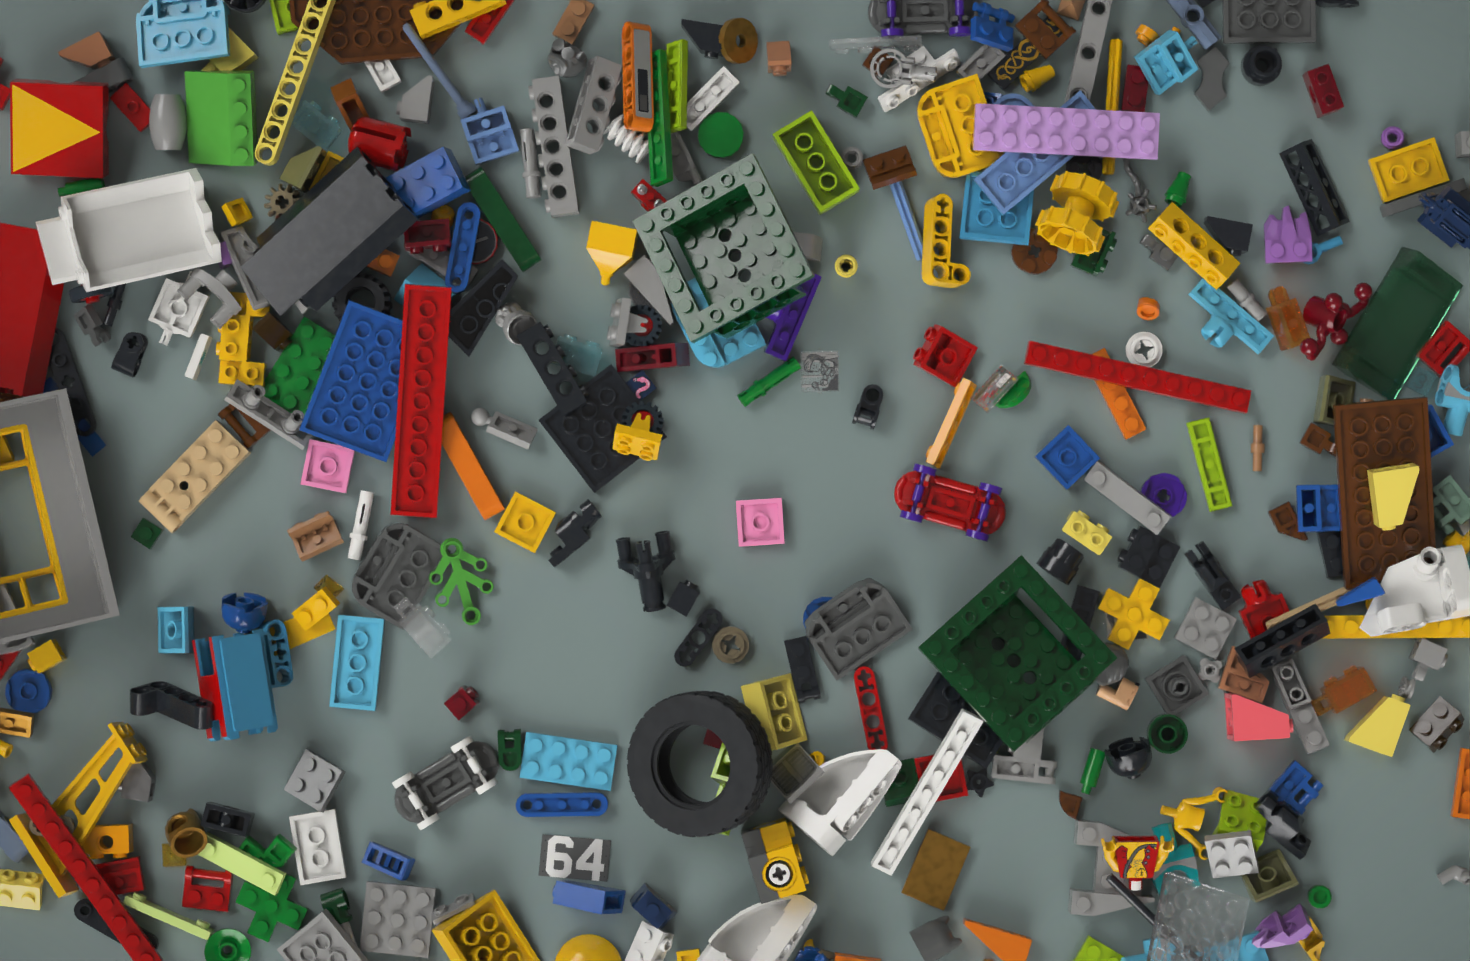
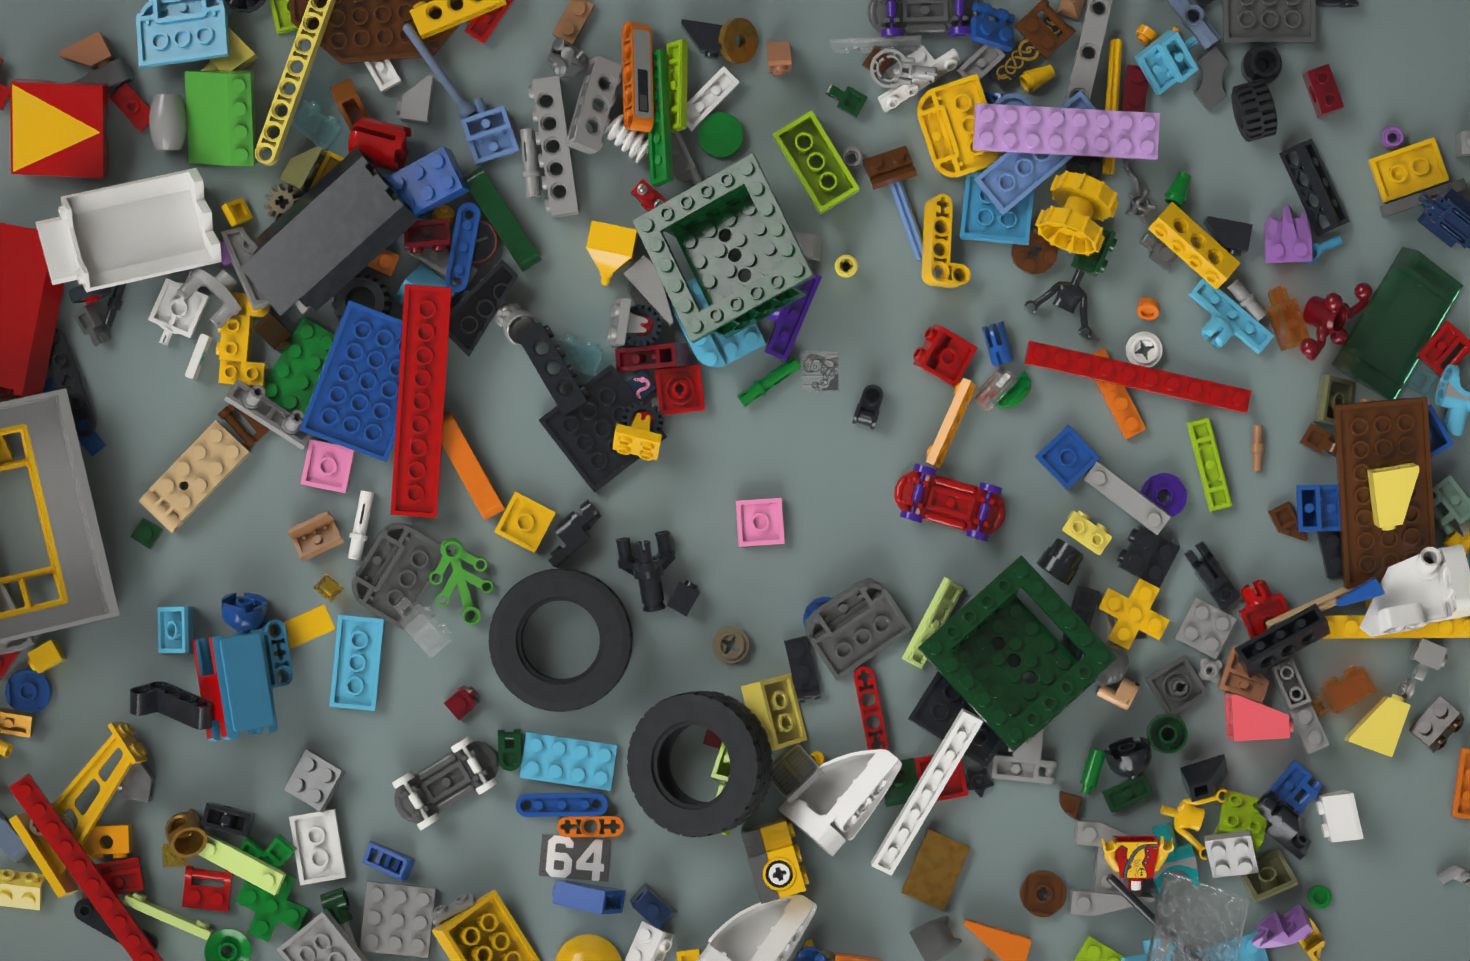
green cylinder [58,178,105,197] -> none
black piece [111,332,148,378] -> none
yellow plate [291,586,340,631] -> none
light grey plate [471,408,538,449] -> none
black beam [674,609,723,667] -> none
none -> black tyre [488,569,633,712]
none -> orange beam [557,815,624,837]
none -> red plate [654,365,705,416]
none -> yellowish green plate [901,577,964,669]
none -> blue arm [982,321,1014,366]
none -> reddish brown plate [1019,870,1066,917]
none -> black piece [1024,269,1092,339]
none -> dark green plate [1101,773,1154,813]
none -> black slope [1180,754,1228,802]
none -> black tyre [1231,79,1277,142]
none -> white slope [1316,790,1364,842]

